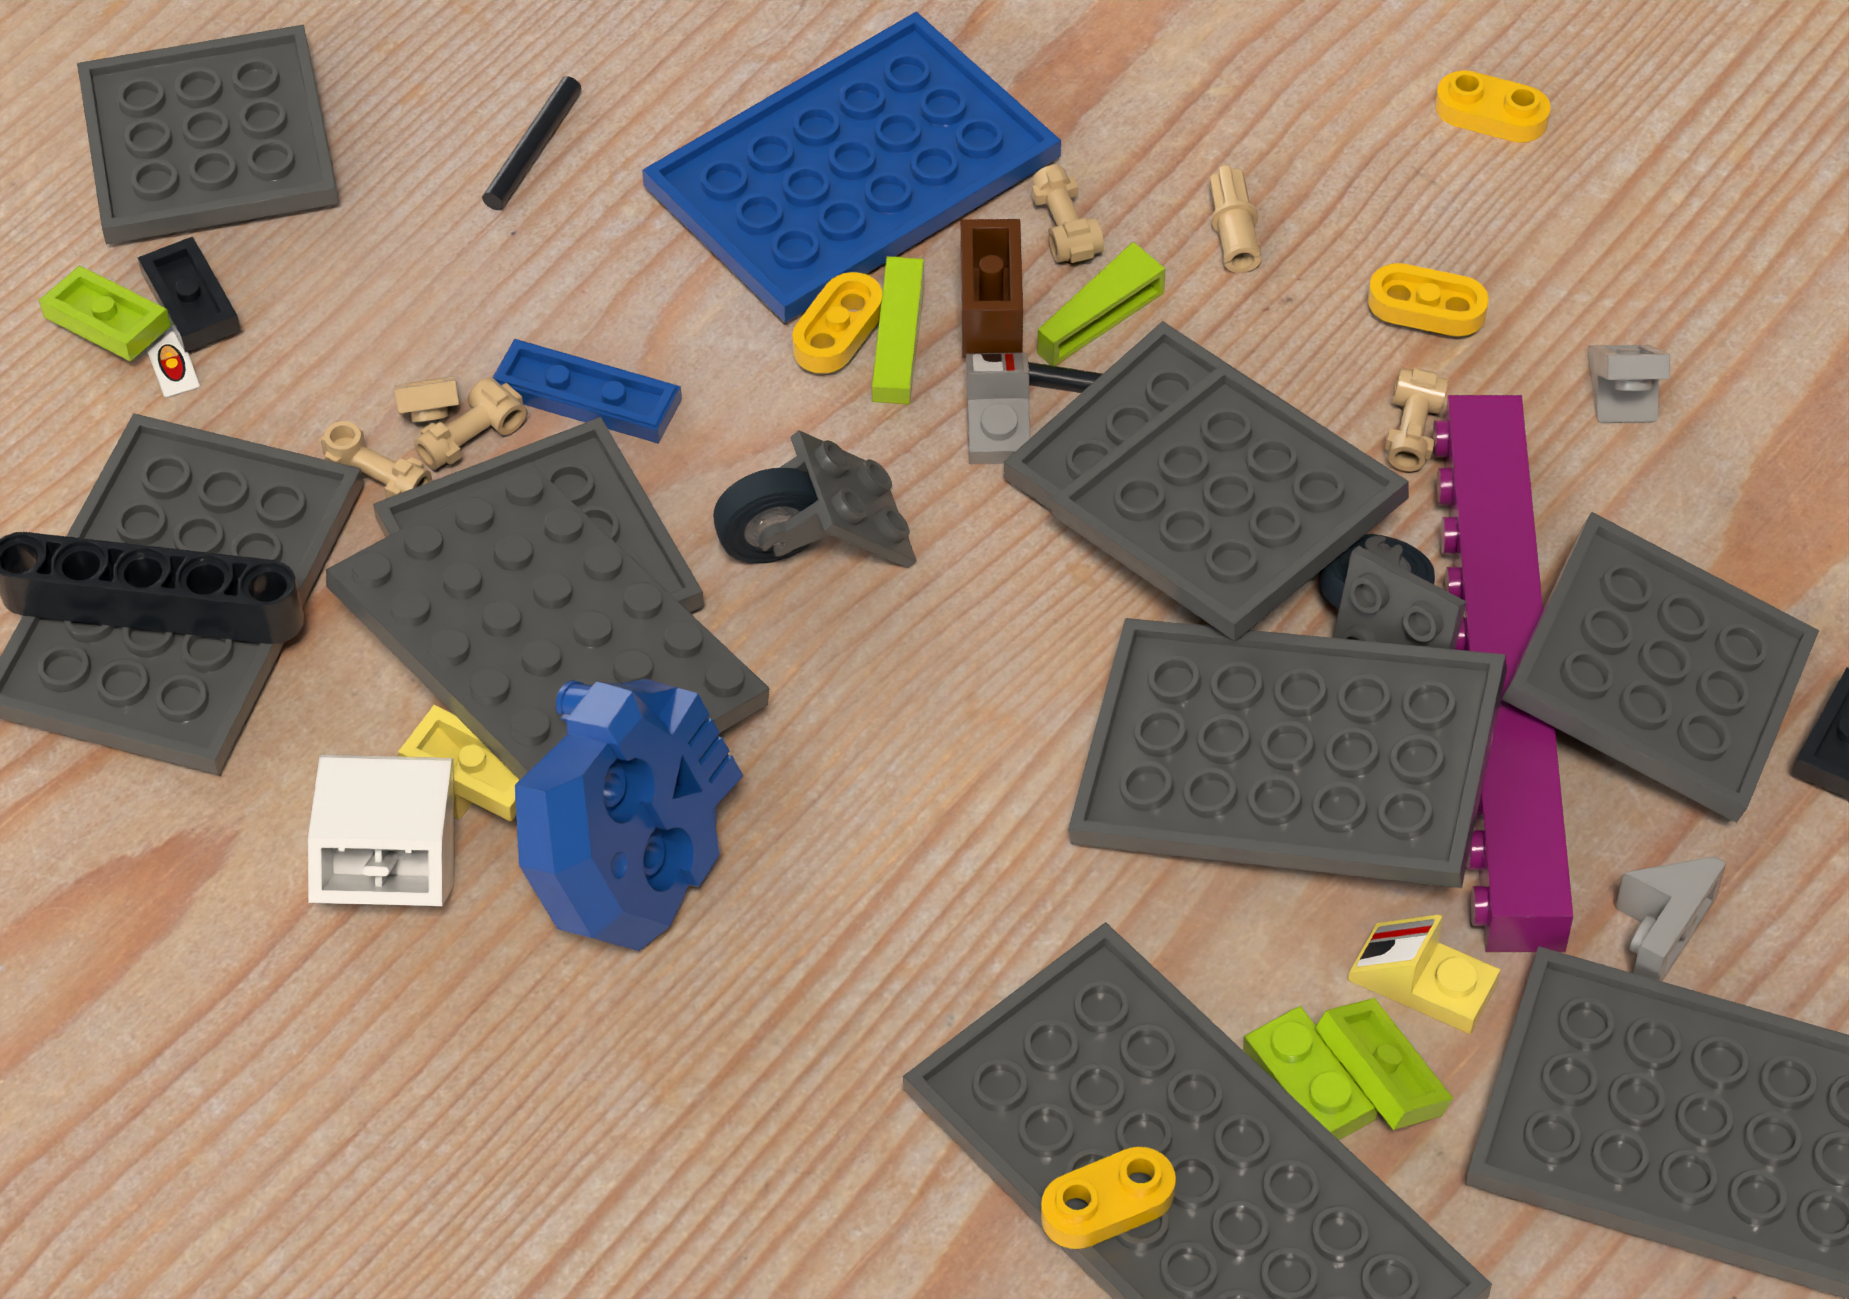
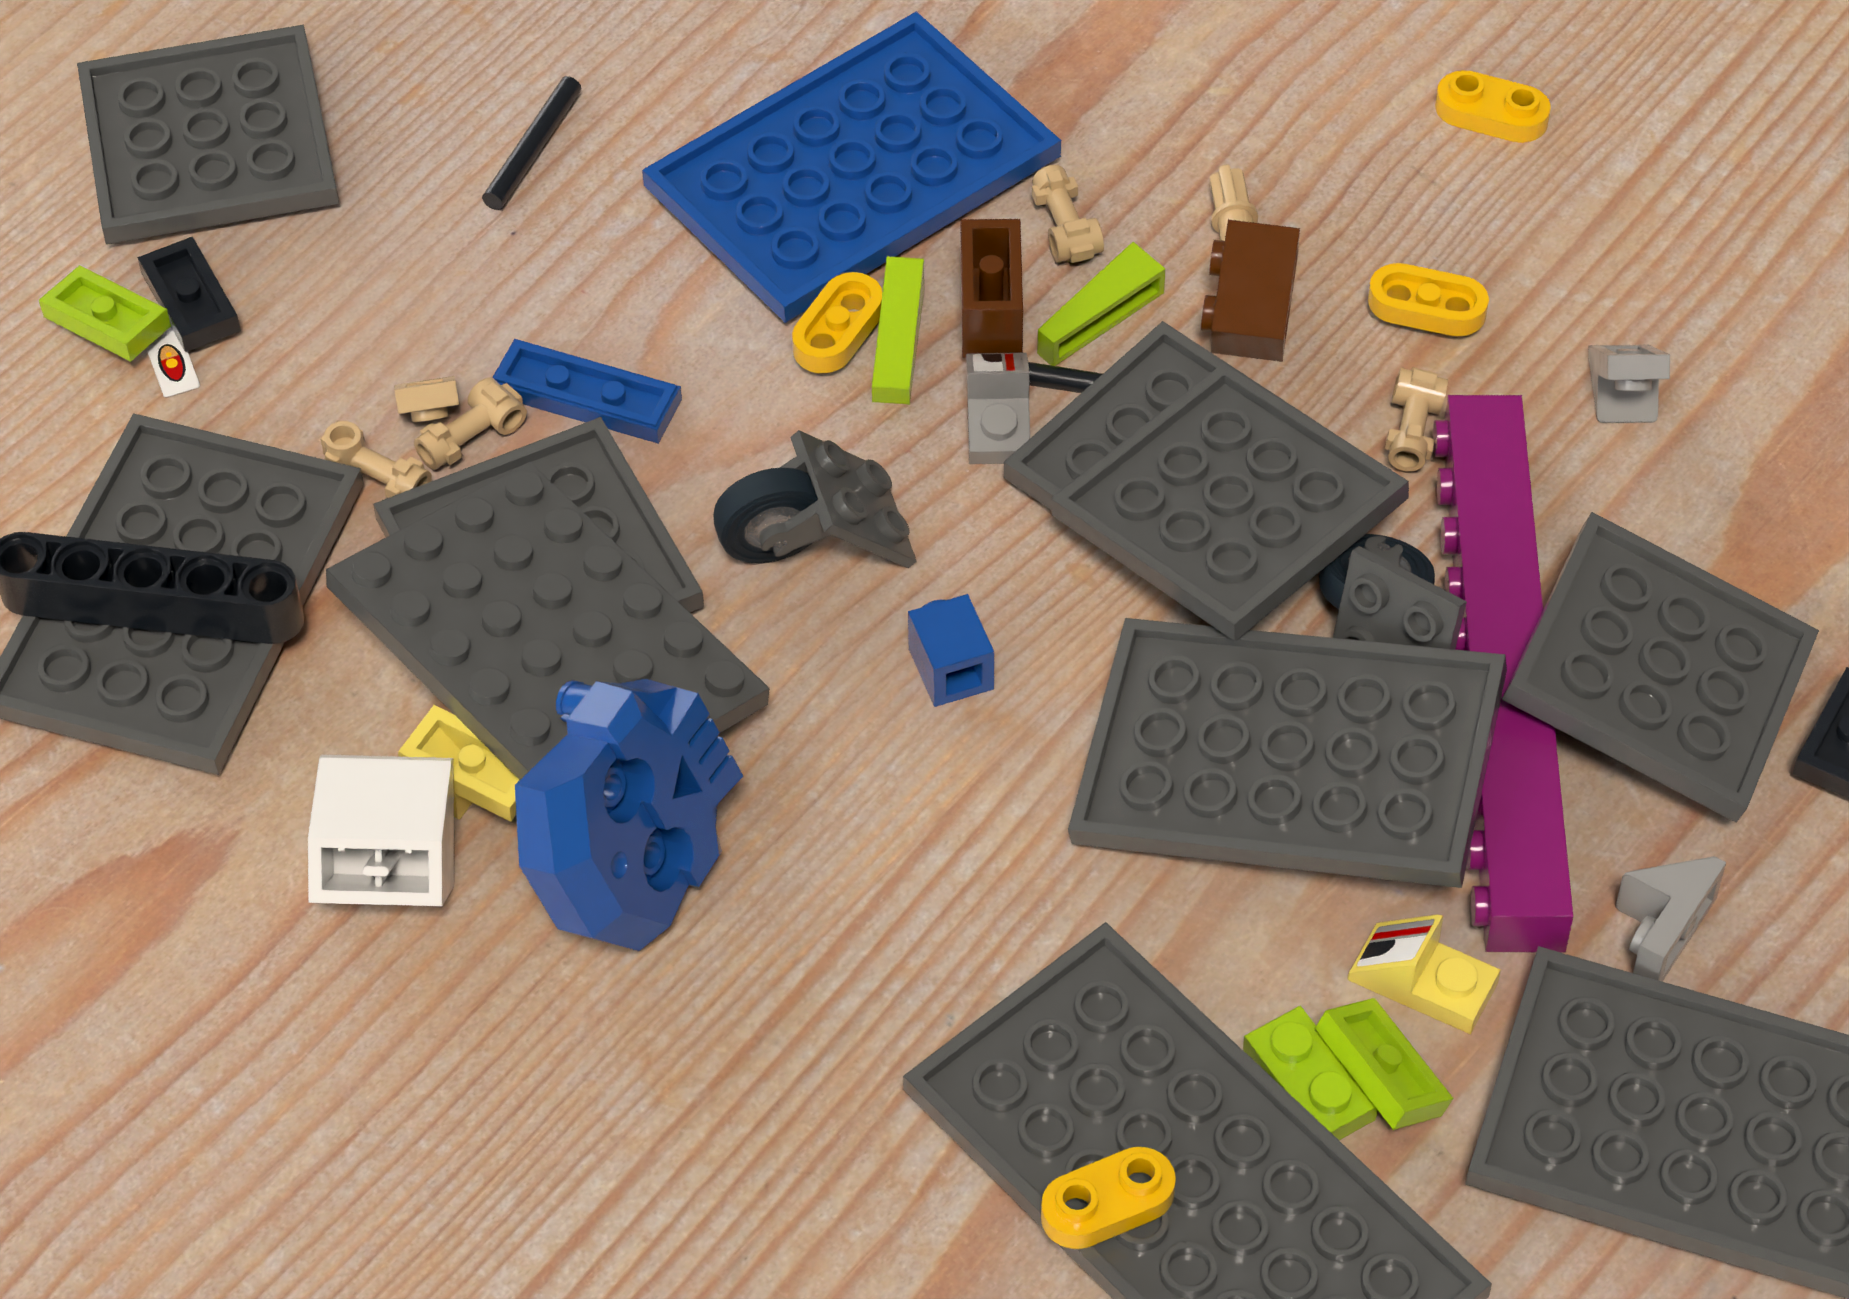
none -> blue brick [908,594,994,707]
none -> reddish brown brick [1201,219,1300,362]

